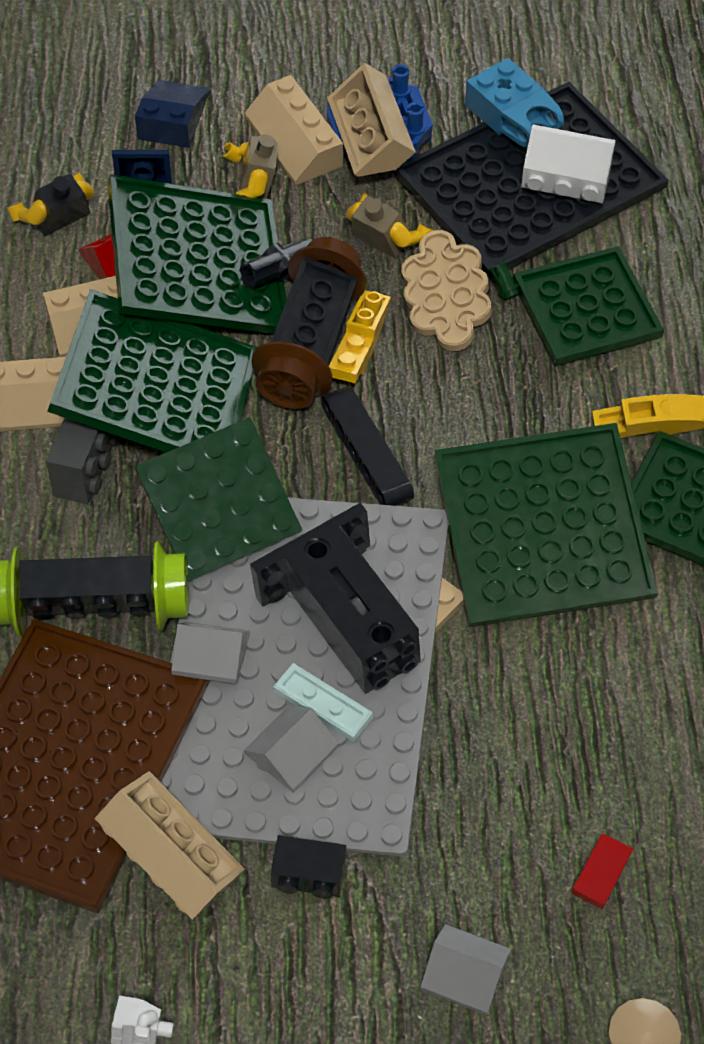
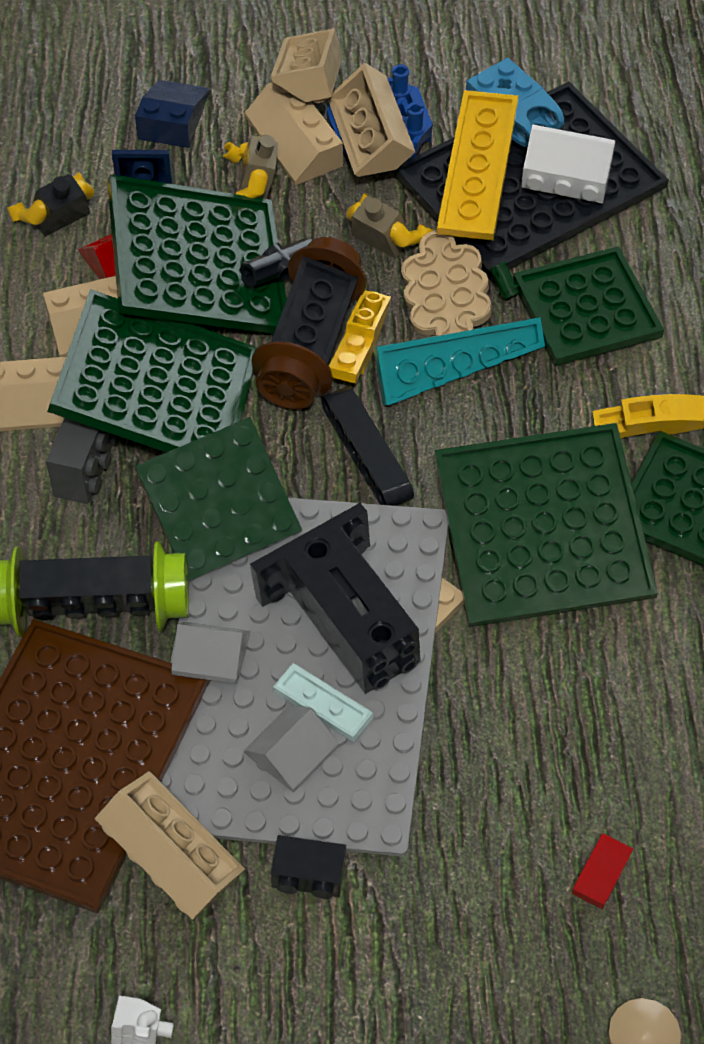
light grey slope [420,924,511,1015] -> none
none -> tan slope [271,28,342,103]
none -> teal wing [373,317,545,405]
none -> yellow plate [437,90,519,240]

